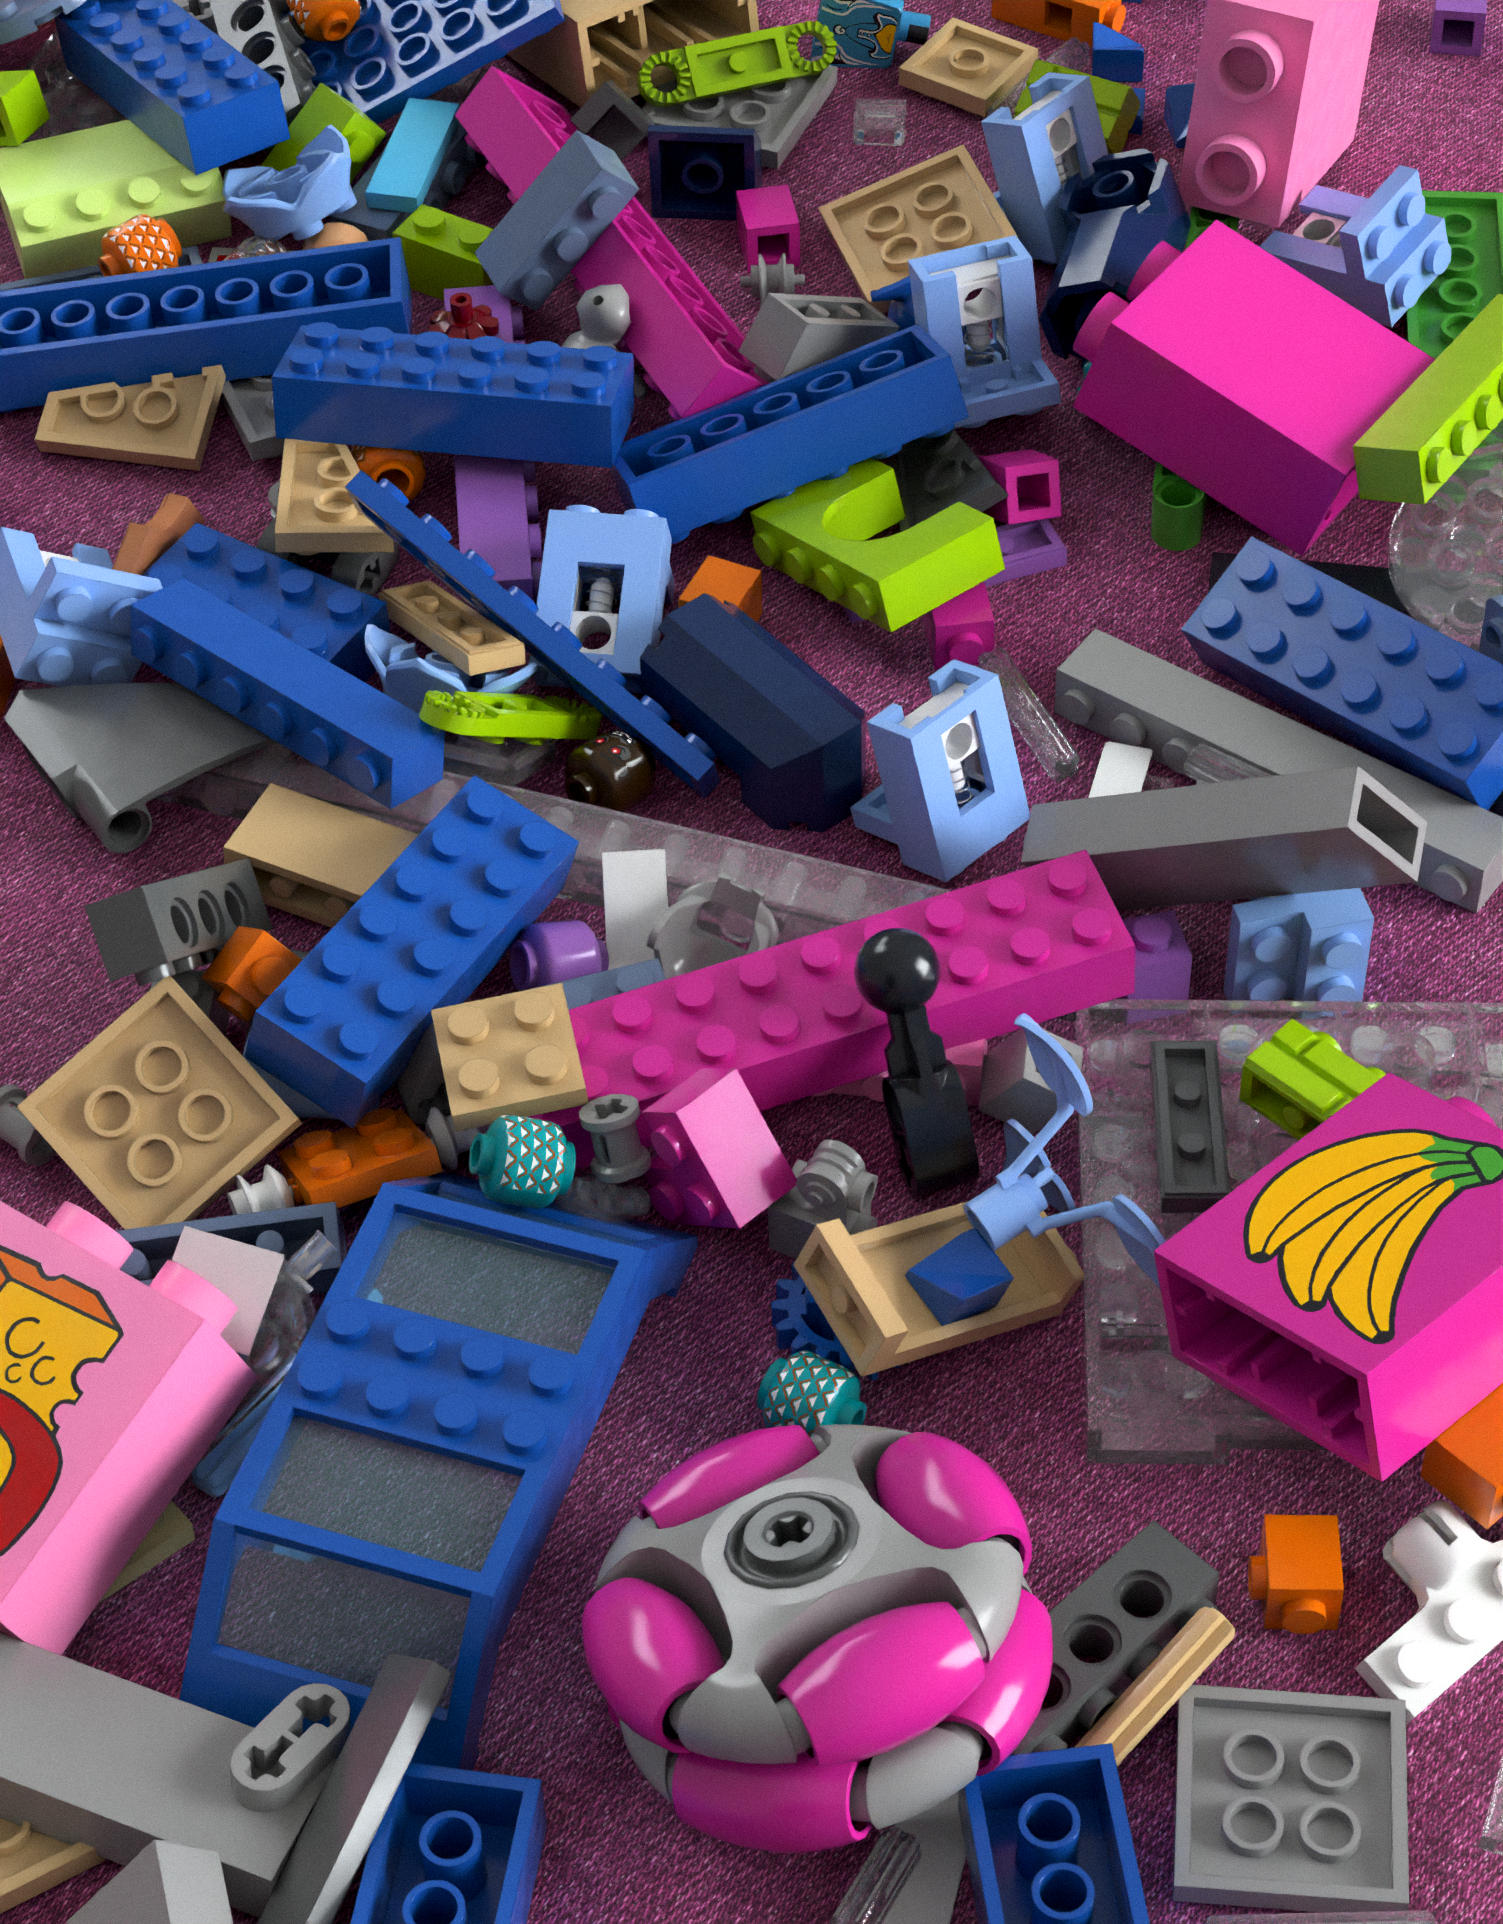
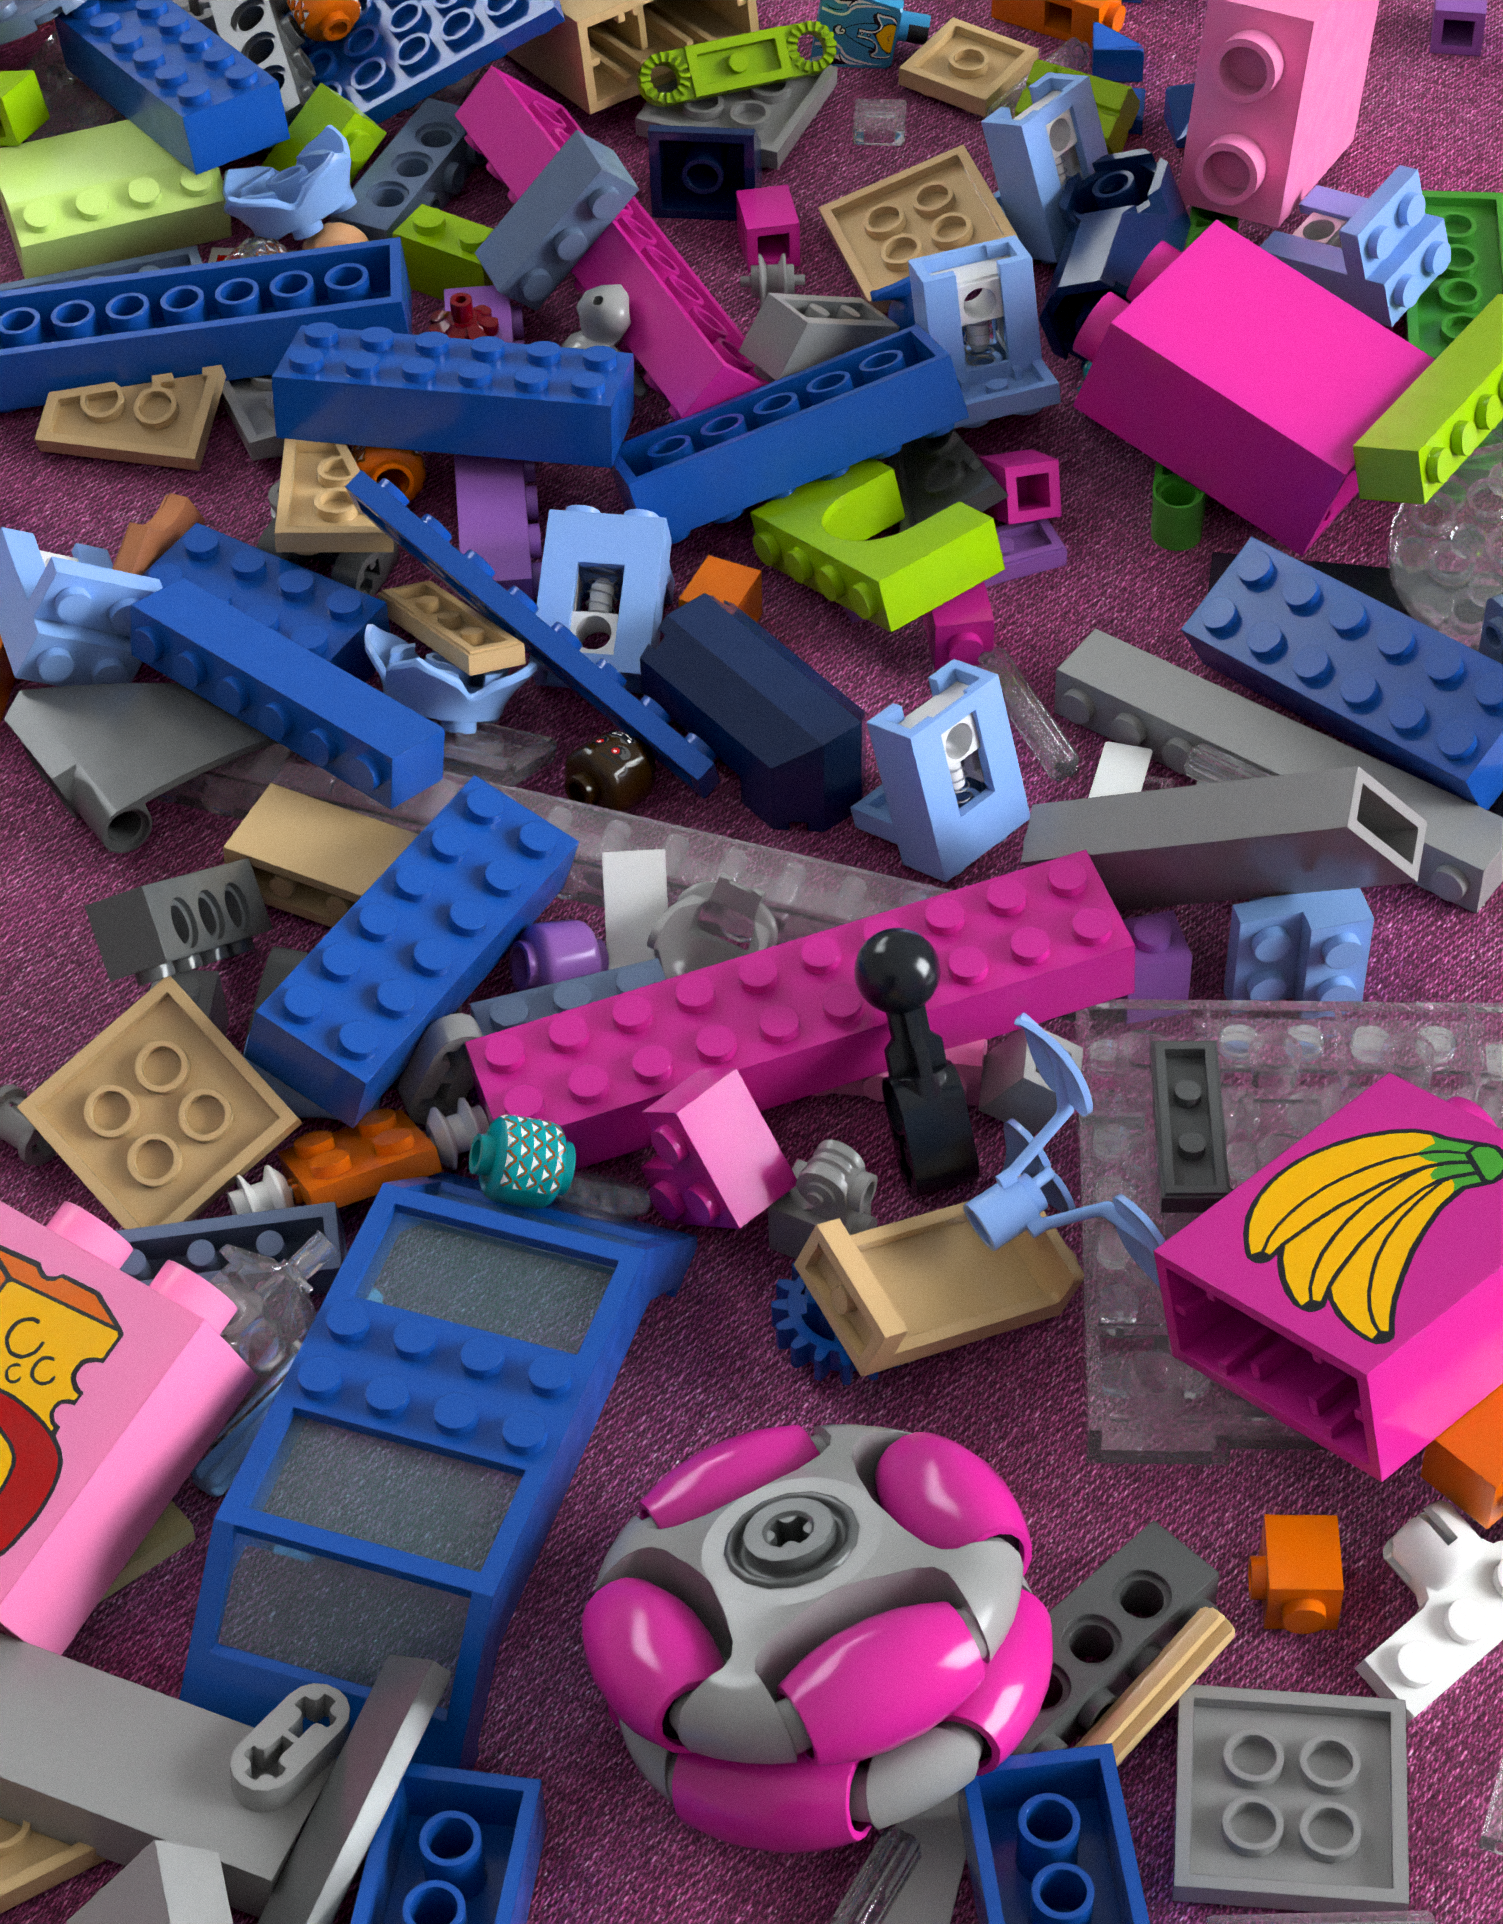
orange head [98,214,182,277] -> none
white sticker [172,1226,285,1356] -> none
orange brick [201,926,302,1022] -> none
medium azure tile [365,98,460,213] -> none
lime plate [419,690,603,745] -> none
tan plate [431,983,588,1132] -> none
dark grey panel [570,80,656,160] -> none
light grey bush [579,1094,652,1183] -> none
teal head [757,1350,867,1437] -> none
blue slope [905,1228,1014,1326] -> none
lime brick [1239,1018,1386,1140] -> none

